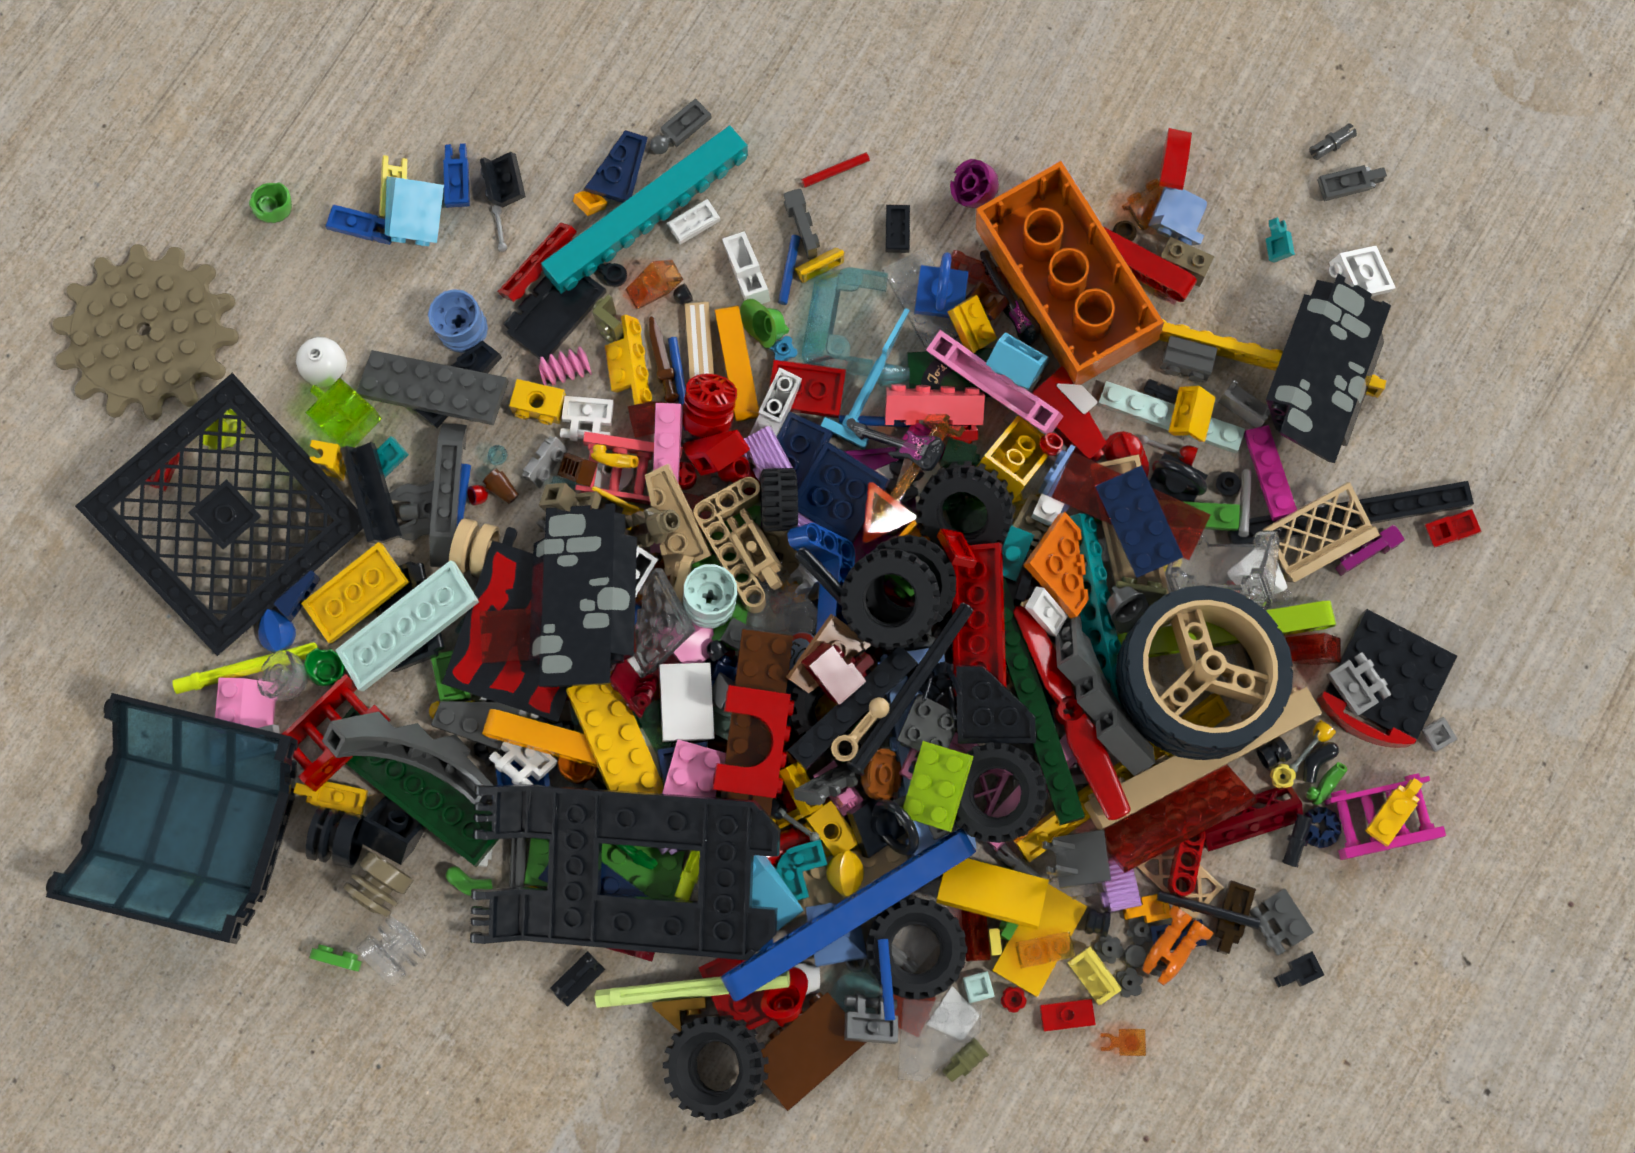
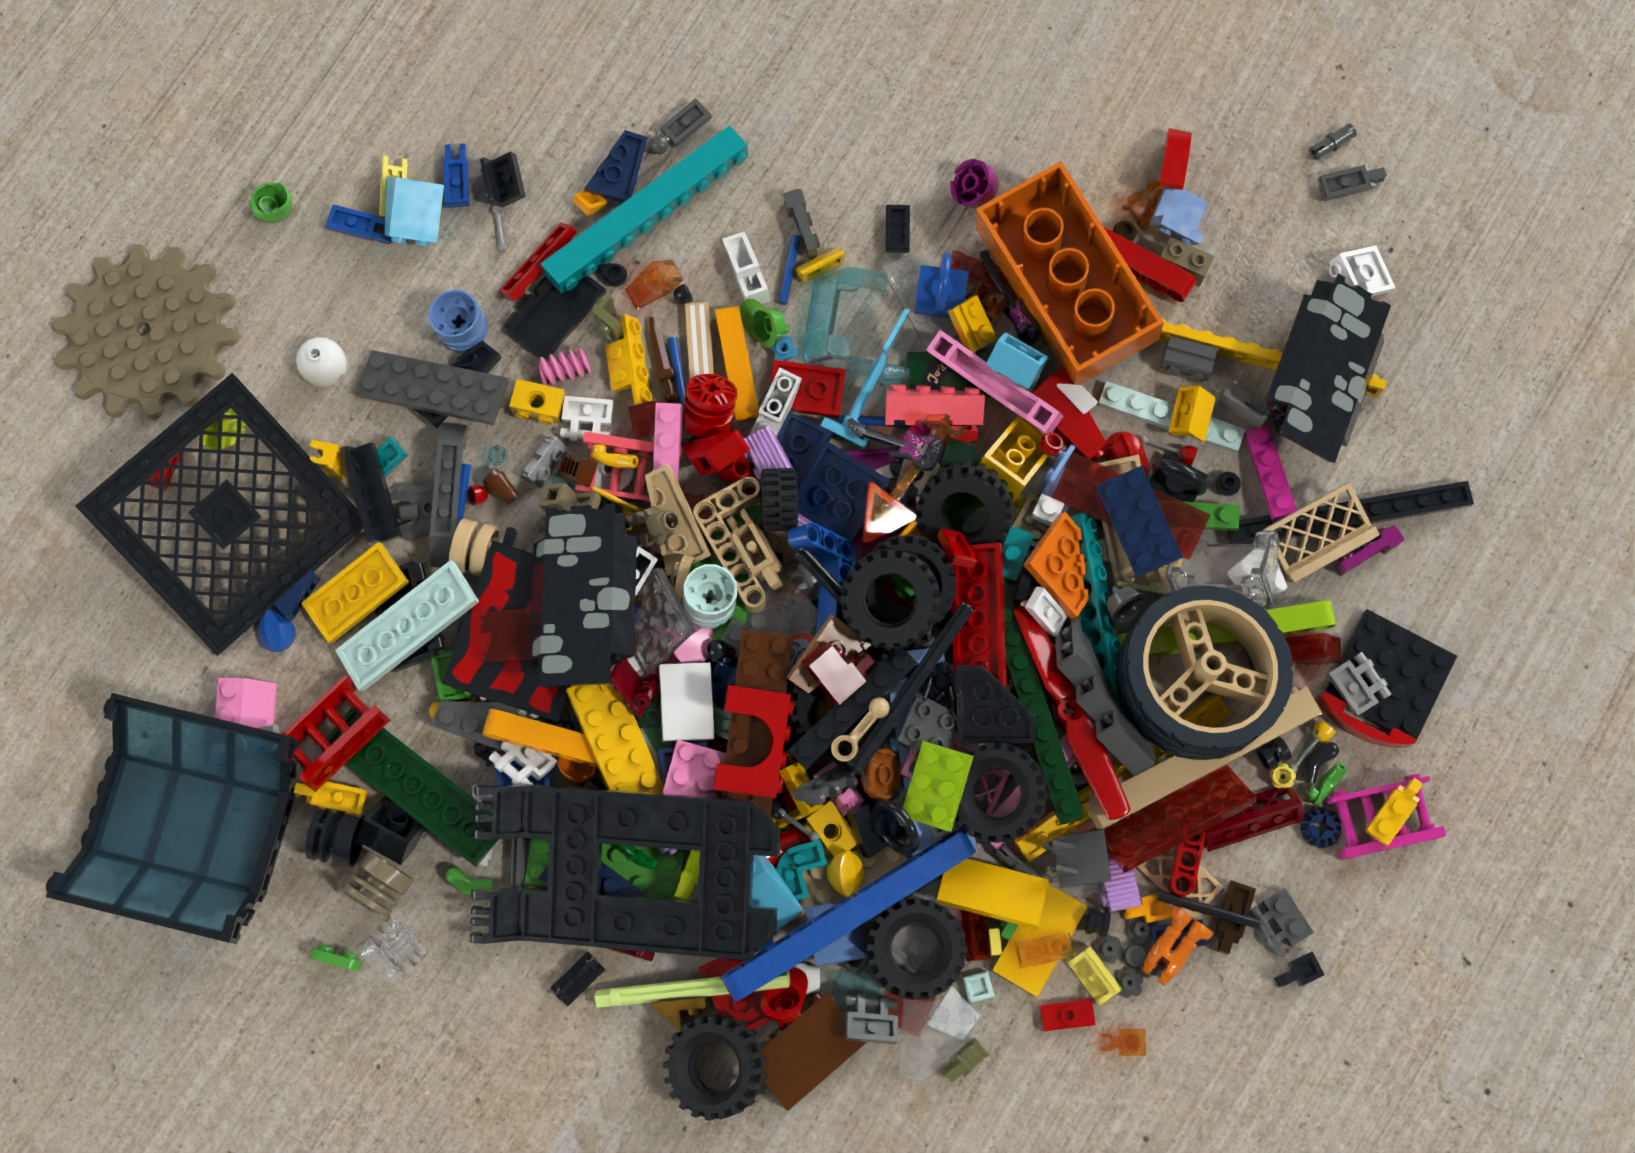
neon yellow axle [172,642,318,694] -> none
clear cylinder [257,650,308,702] -> none
green hair [304,648,345,686] -> none
clear neon green piece [305,378,382,448] -> none
dark grey arch [322,712,493,804] -> none
white plate [667,199,720,245] -> none
red wheel [679,461,697,490] -> none
dark grey slope [712,672,735,710] -> none
red bar [801,152,870,188] -> none
blue bar [878,939,896,1021] -> none
red plate [1001,987,1027,1013] -> none
black axle [1144,379,1178,404] -> none
light grey bar [1238,469,1252,537] -> none
teal plate [1266,217,1295,263] -> none
black pin [1282,813,1313,868] -> none
light grey tile [1422,717,1457,752] -> none
red slope [1425,509,1482,548] -> none

